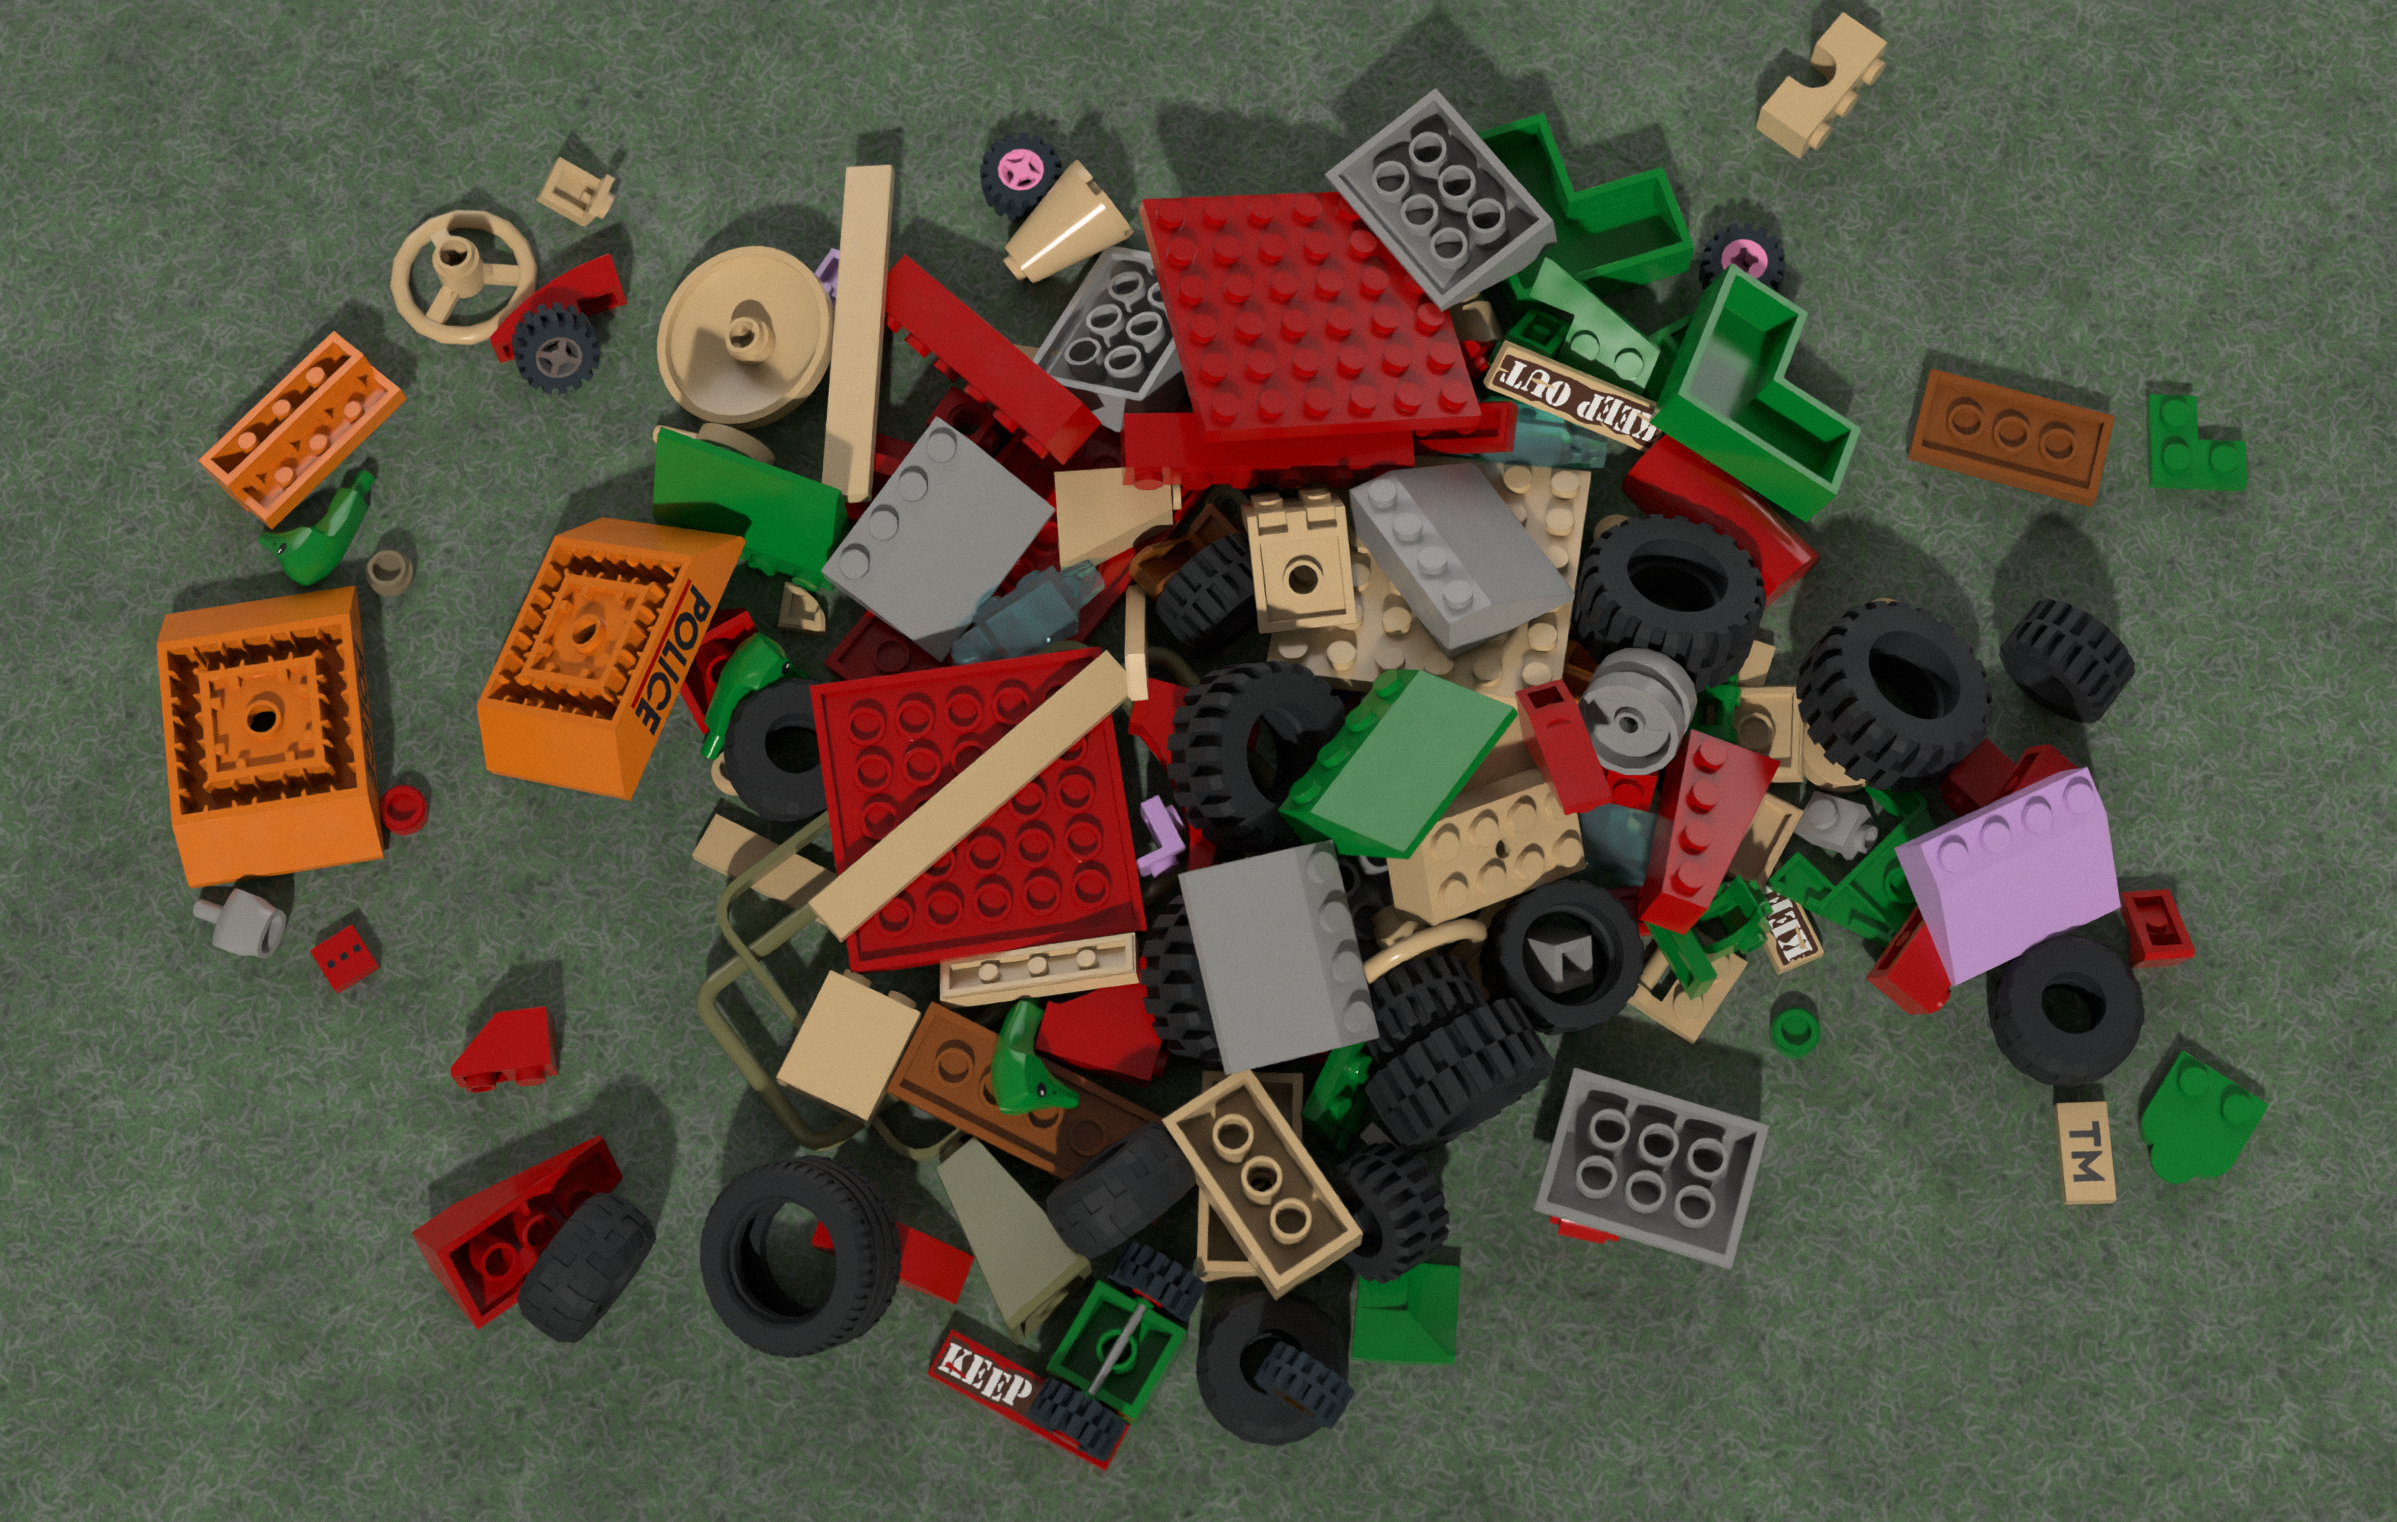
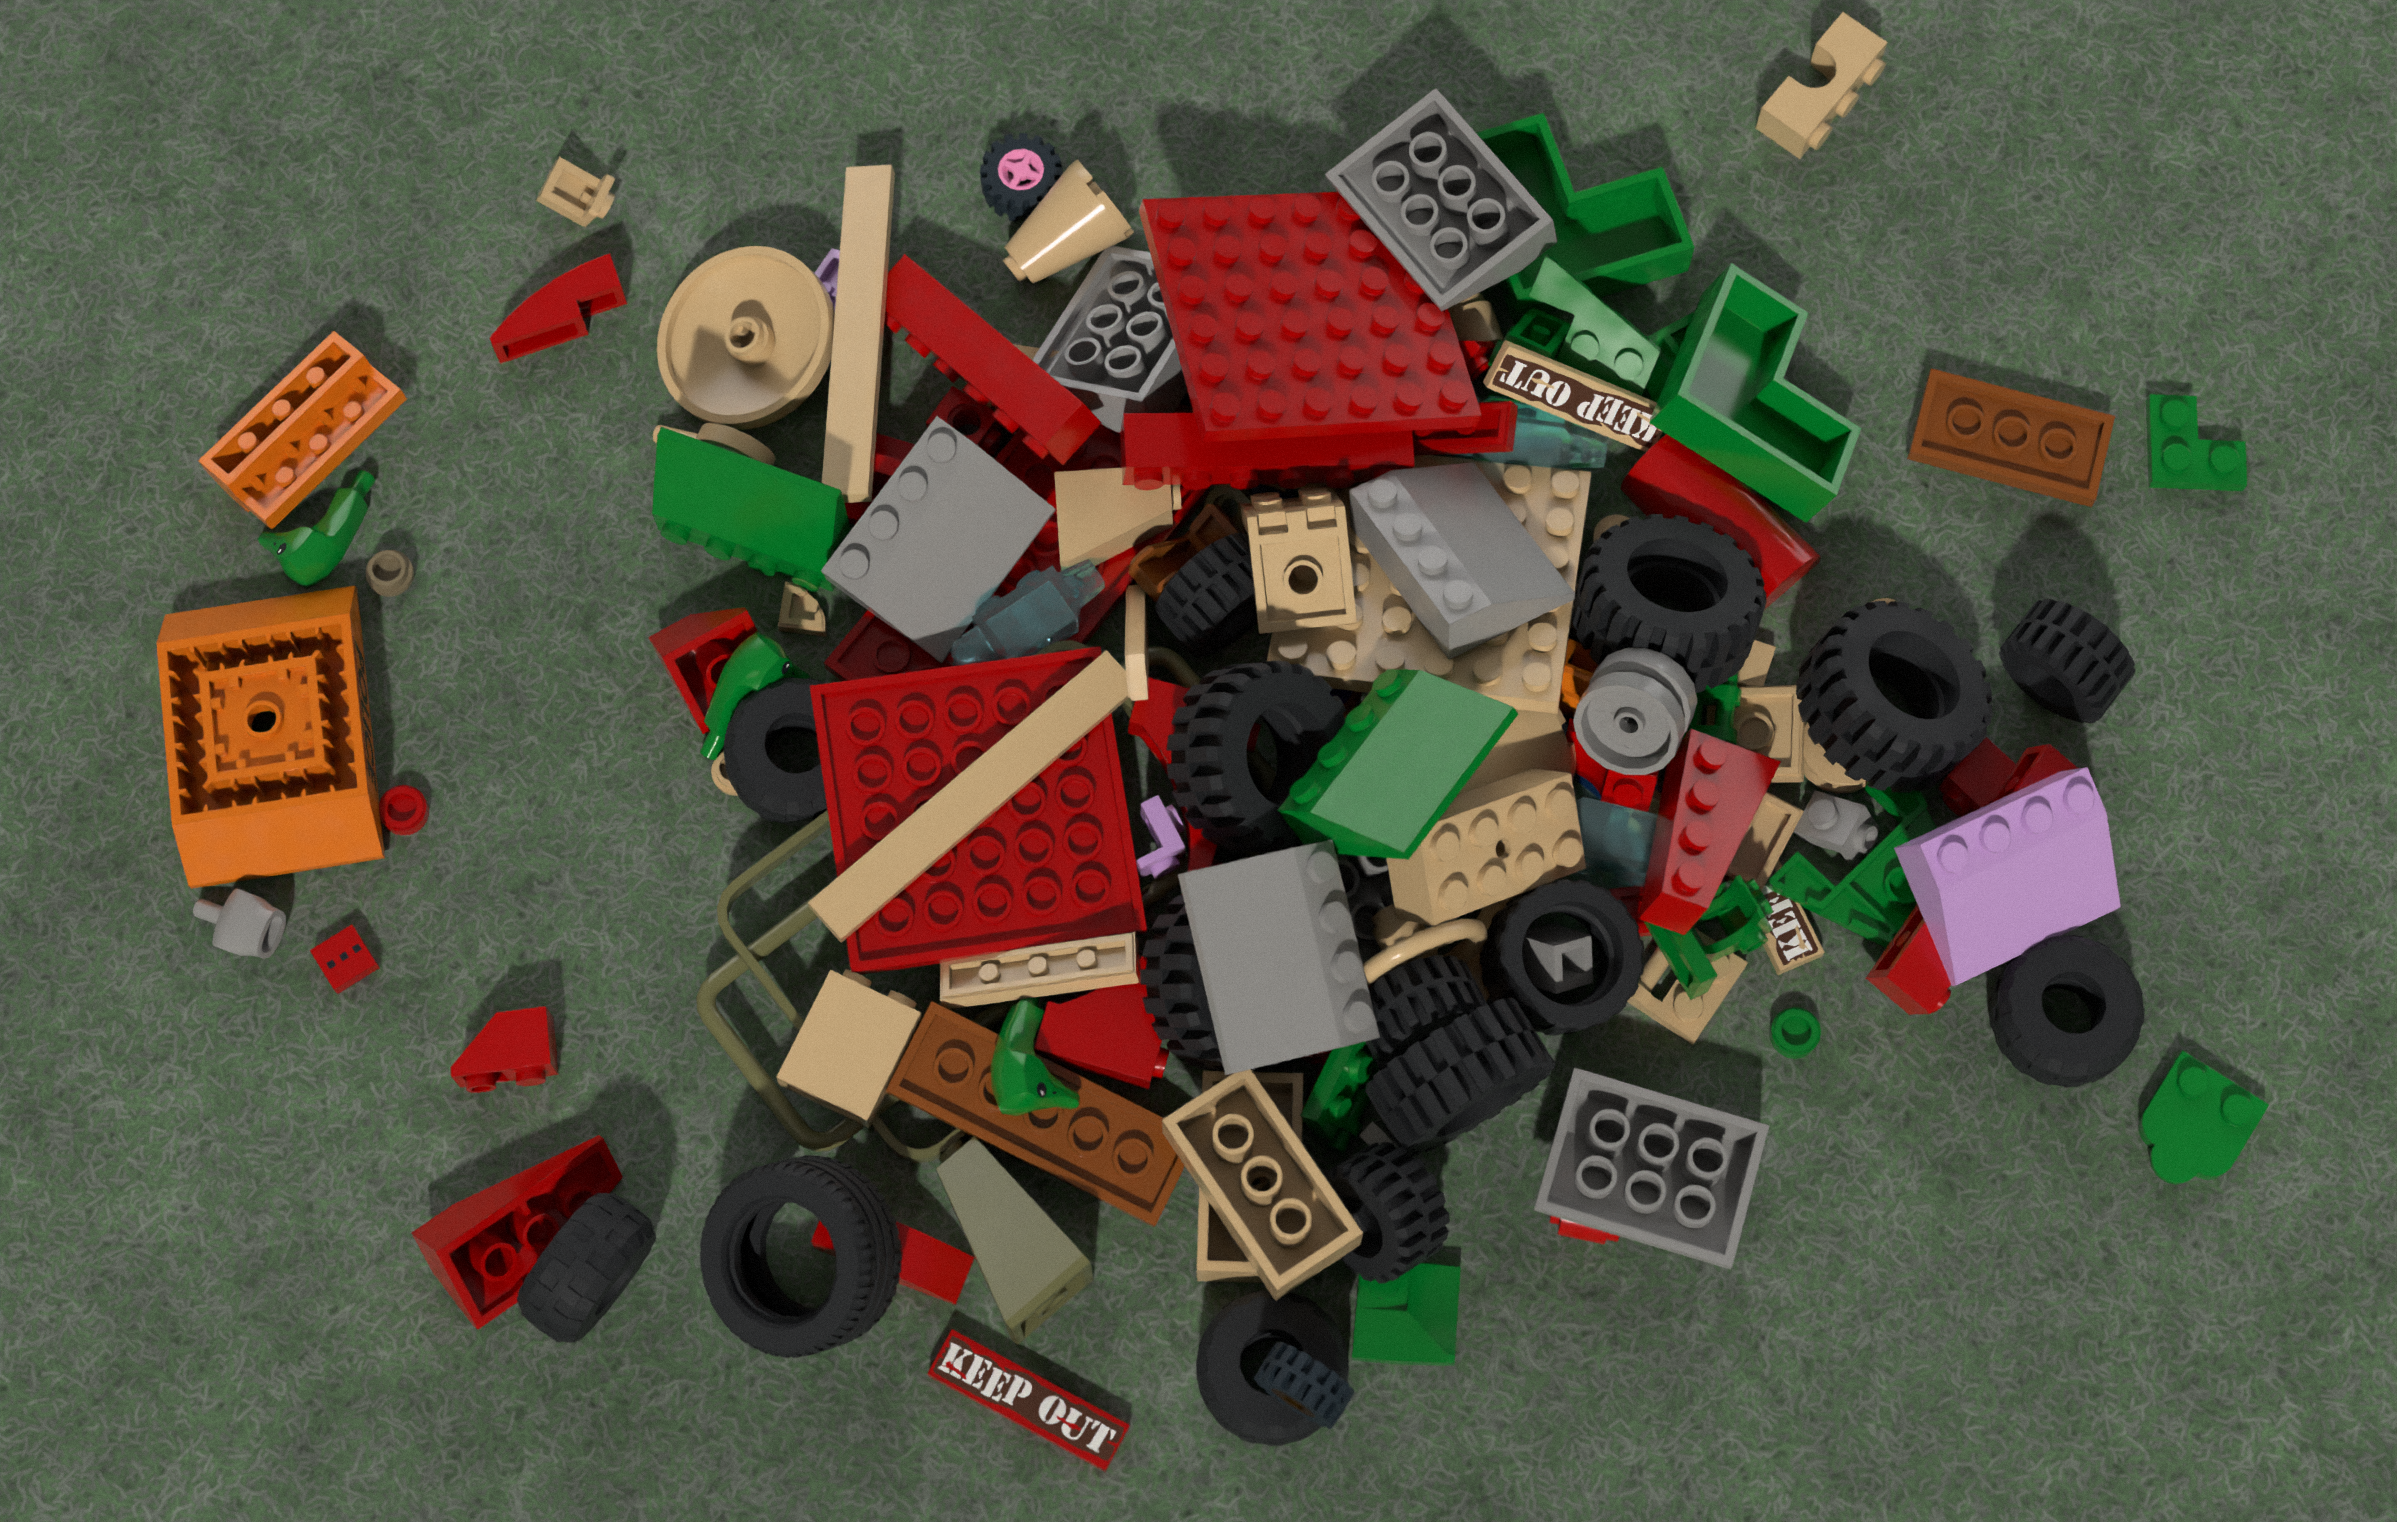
tan piece [390,210,538,345] -> none
orange slope [476,517,746,801] -> none
black wheel [511,303,601,394] -> none
tan tile [692,813,837,926] -> none
brick [1026,1240,1207,1462] -> none
black tyre [1046,1122,1196,1259] -> none
red slope [1515,679,1613,816] -> none
black wheel [1699,223,1786,292] -> none
tan tile [2053,1102,2117,1205] -> none
red slope [2119,889,2195,969] -> none

